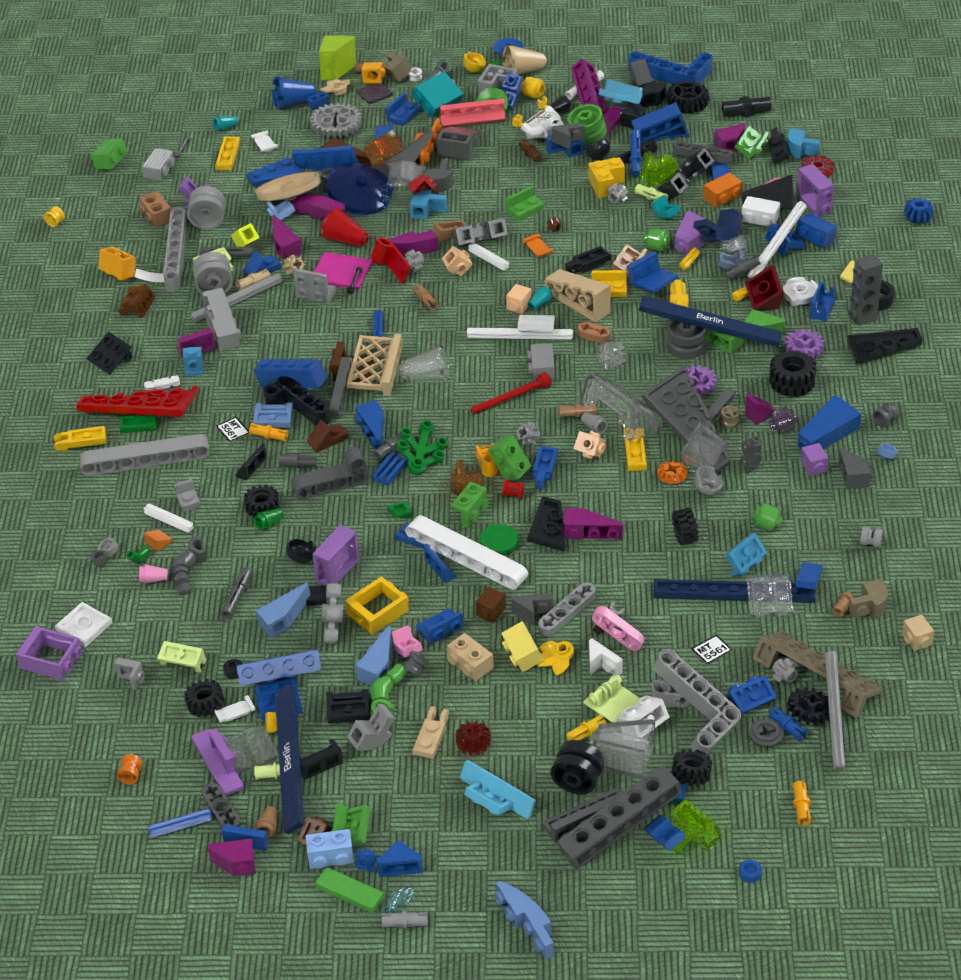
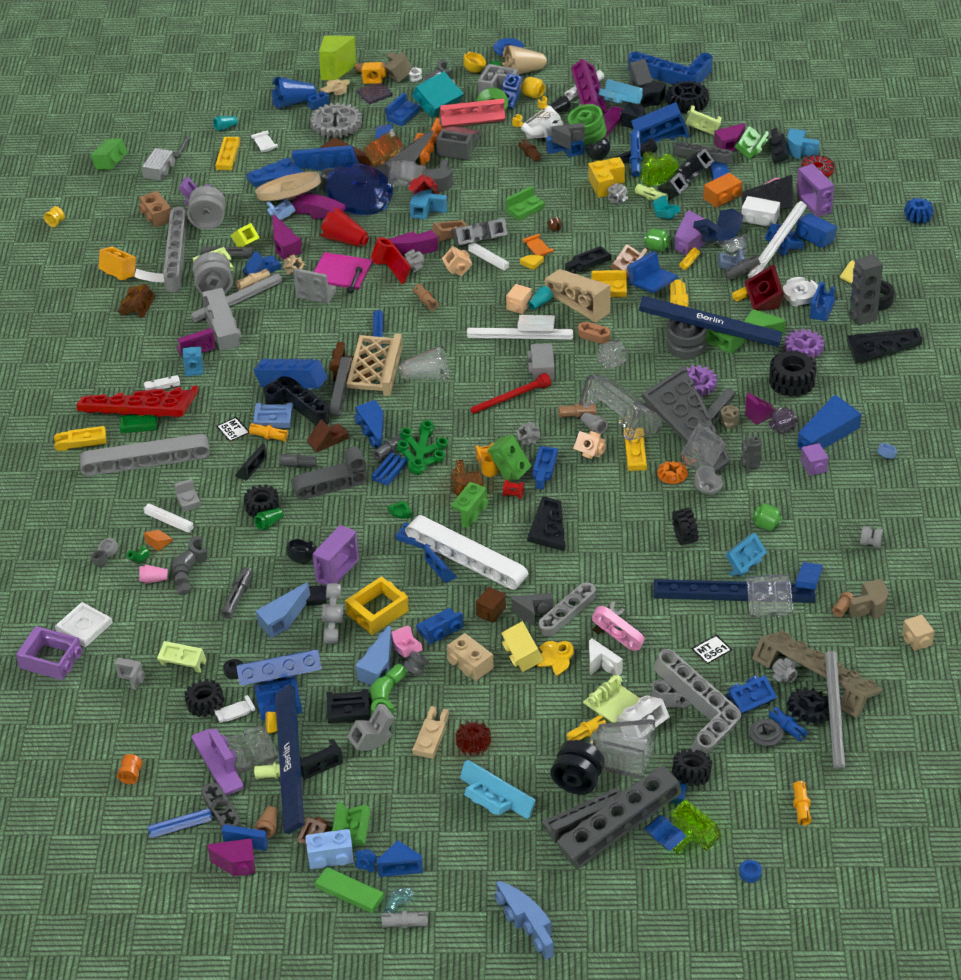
black hinge [86,331,133,375] -> none
green tile [480,524,519,556] -> none
magenta slope [564,508,623,539] -> none
black piece [721,96,771,117] -> none
dark grey slope [839,449,873,489] -> none
dark grey wheel [873,402,899,427] -> none
none -> yellow tile [520,255,544,270]
none -> yellowish green hinge [685,105,721,135]

